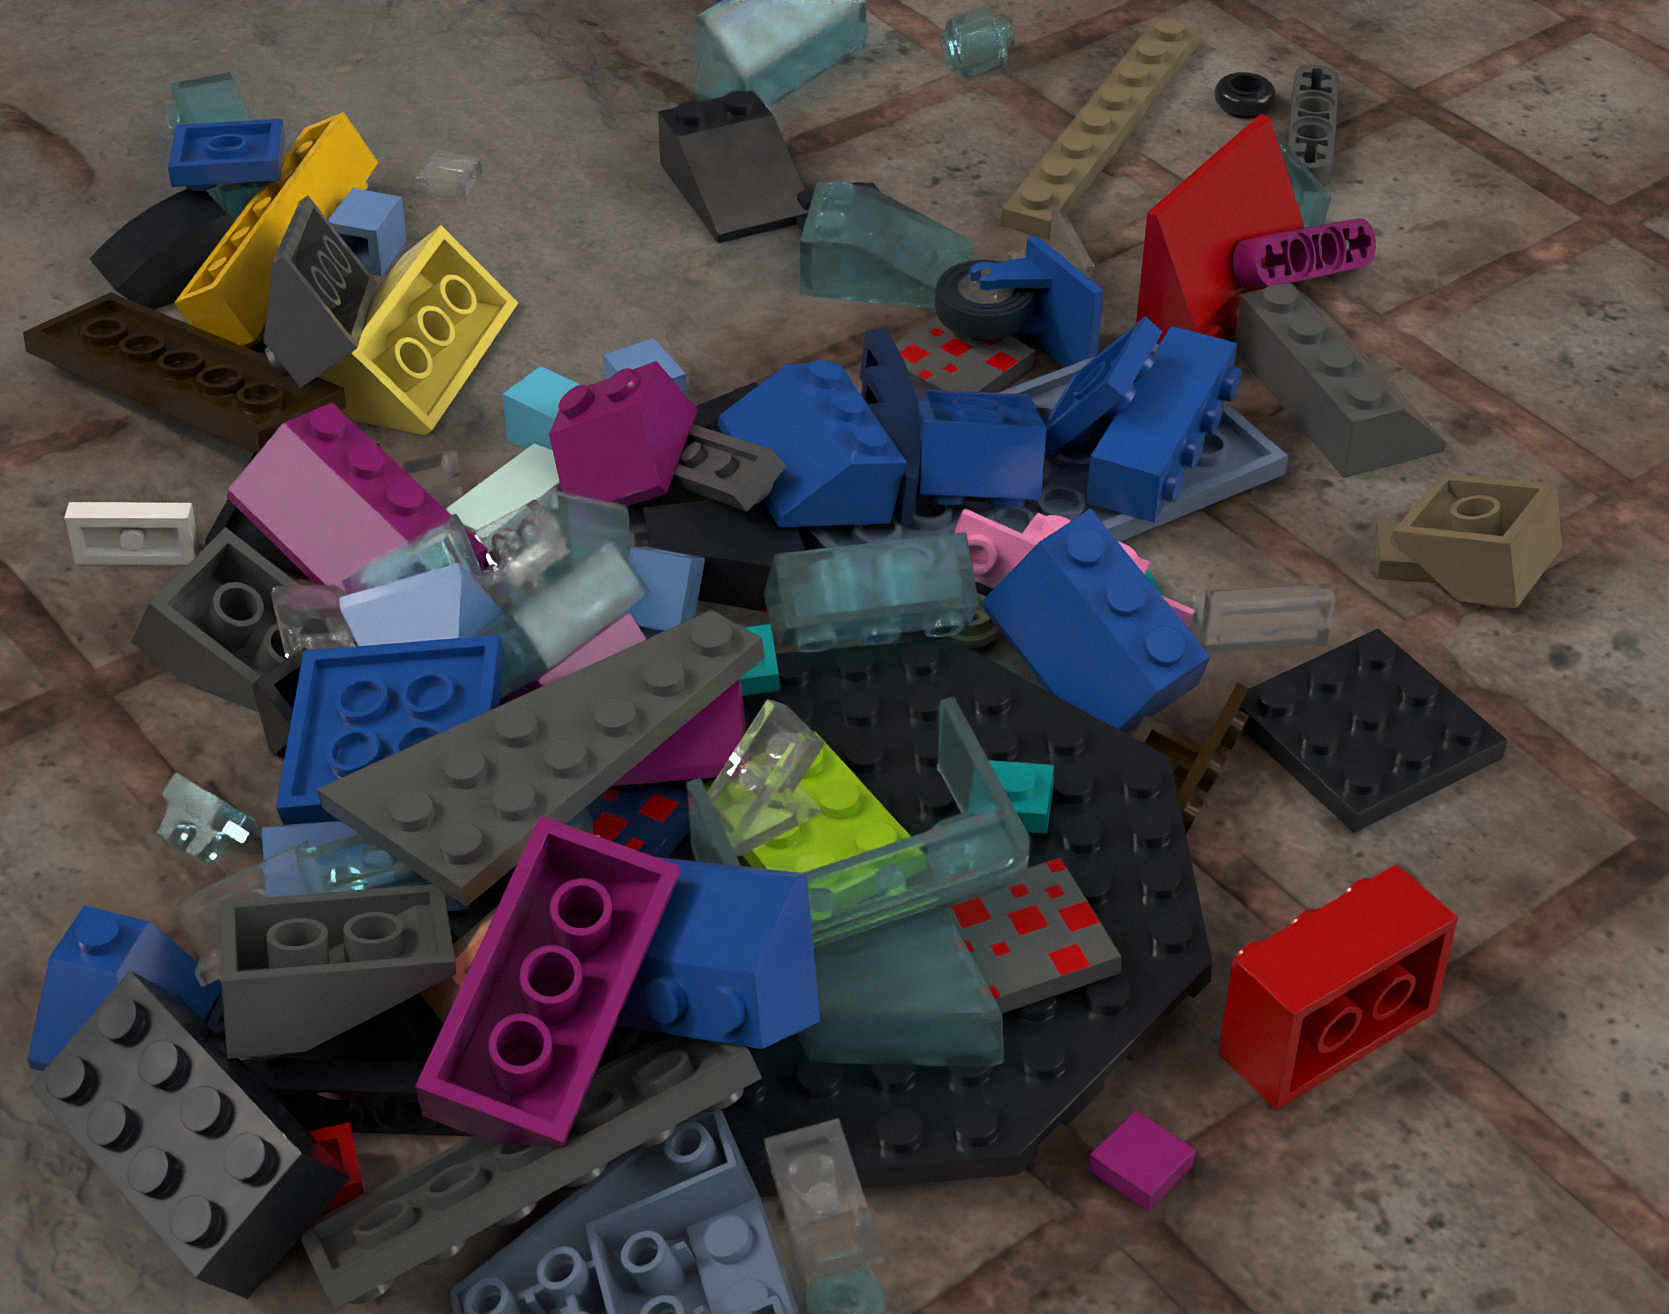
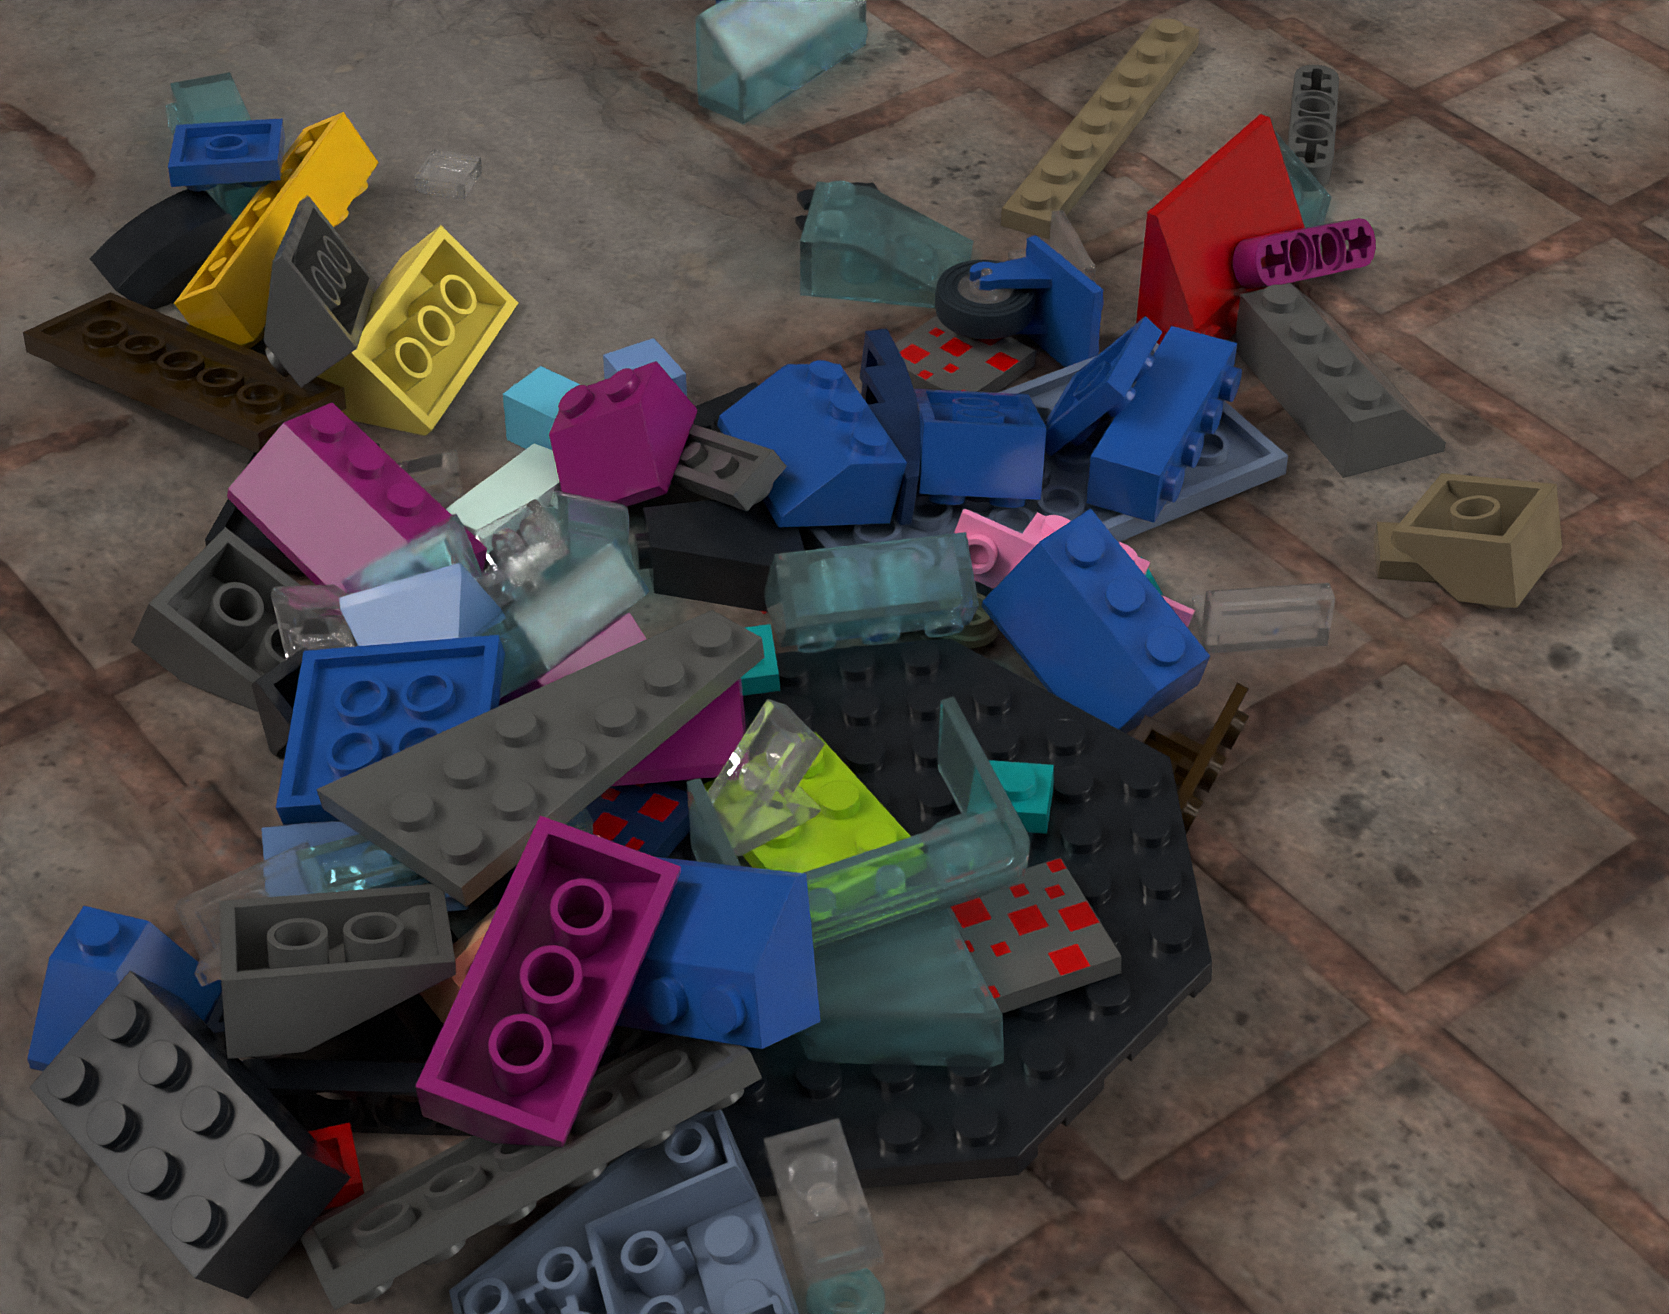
white plate [64,502,200,565] -> none
clear light blue tile [157,772,257,865] -> none
medium blue brick [328,188,407,276] -> none
medium blue brick [619,546,705,639] -> none
black slope [658,90,814,243] -> none
clear light blue head [939,7,1015,77] -> none
magenta tile [1088,1110,1196,1212] -> none
black piece [1214,72,1276,116] -> none
red brick [1218,864,1458,1110] -> none
black plate [1238,629,1508,833] -> none

